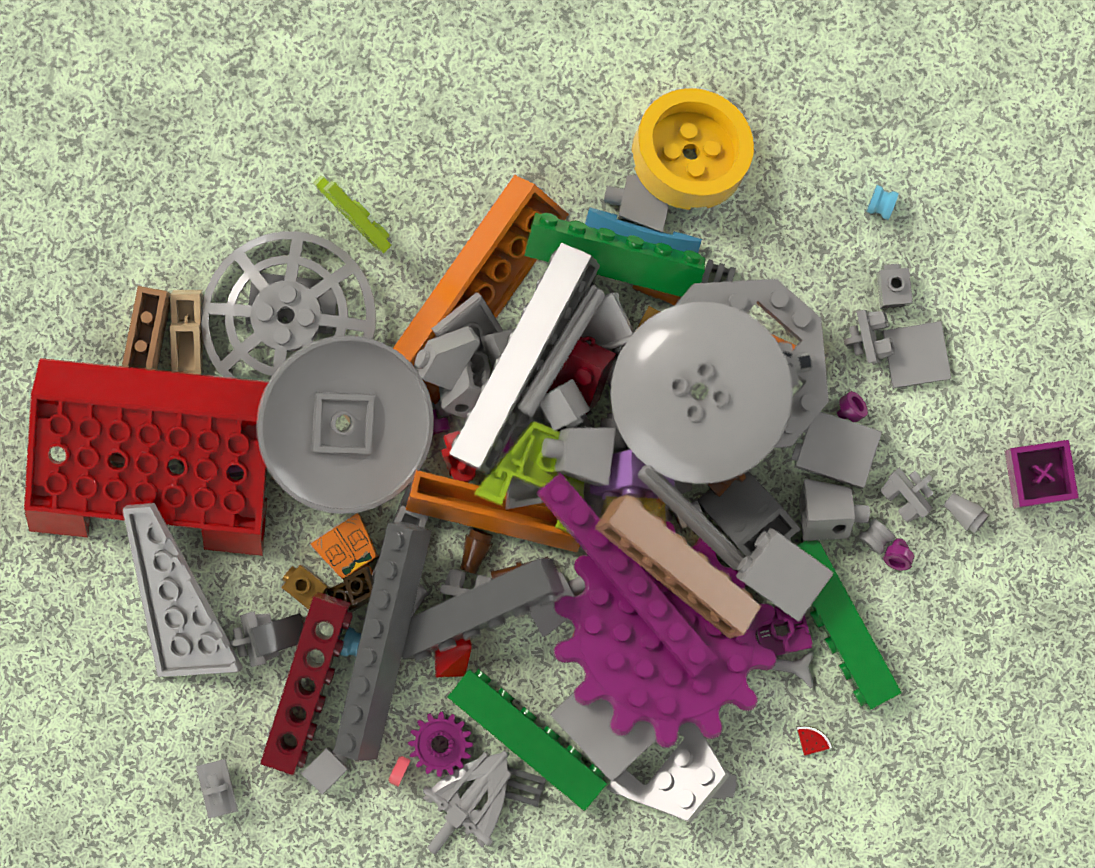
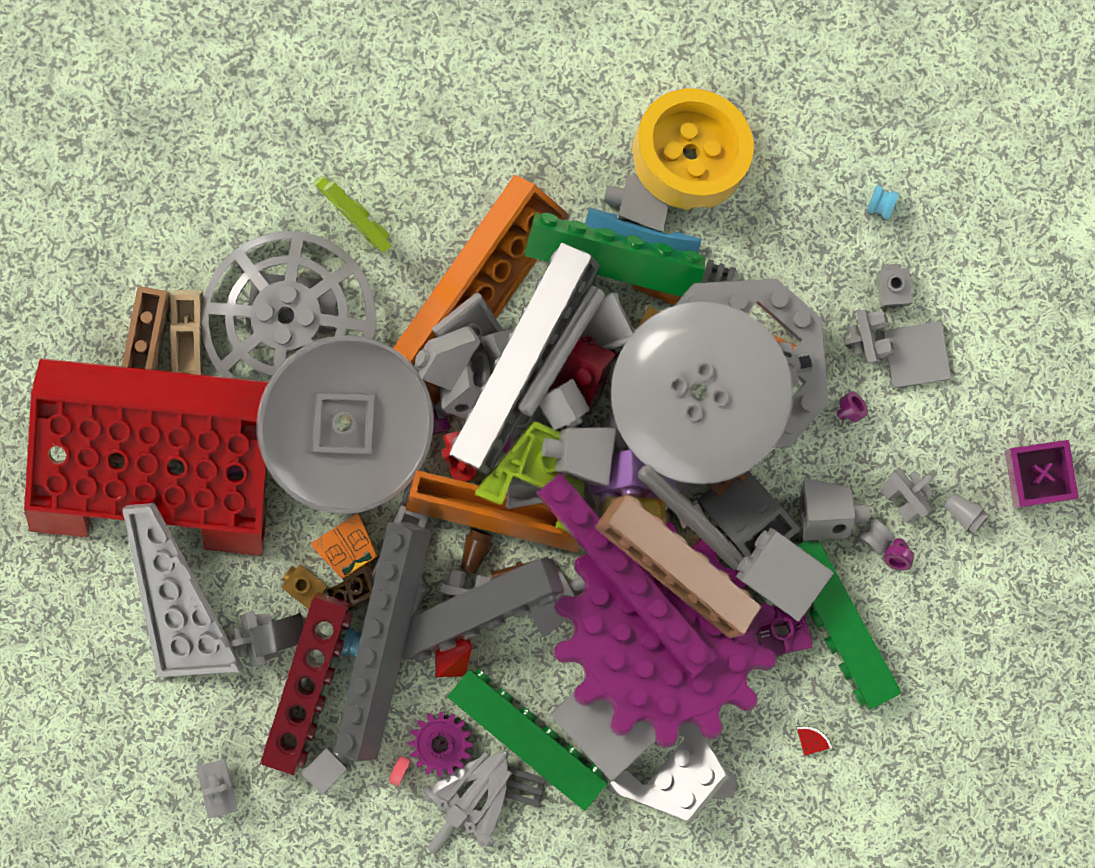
light grey piece [771,650,814,689] -> none
light grey brick [791,412,882,489] -> none

